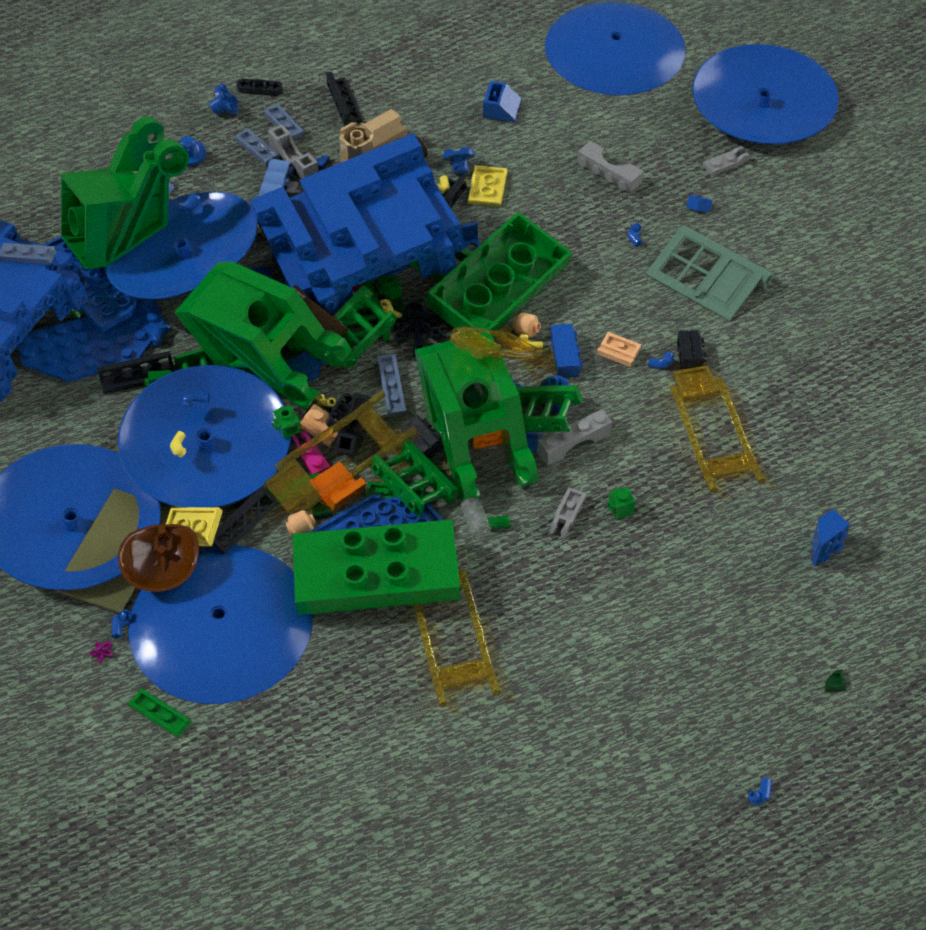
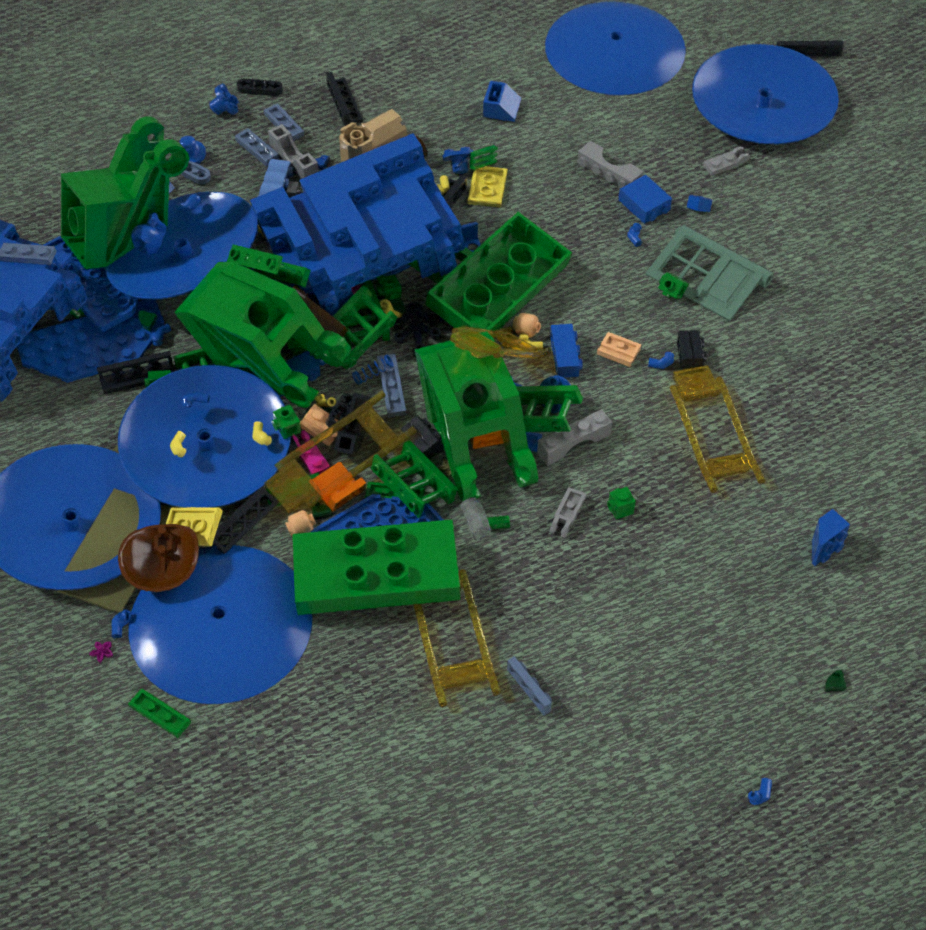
none -> blue piece [131,213,167,256]
none -> dark green tile [139,310,158,331]
none -> sand blue plate [181,161,211,184]
none -> green fence [227,244,311,287]
none -> light yellow arm [252,421,272,446]
none -> blue piece [352,354,394,385]
none -> green tile [470,145,498,170]
none -> sand blue plate [507,656,552,716]
none -> blue brick [619,175,672,224]
none -> green brick [658,272,690,299]
none -> black fence [776,40,844,56]

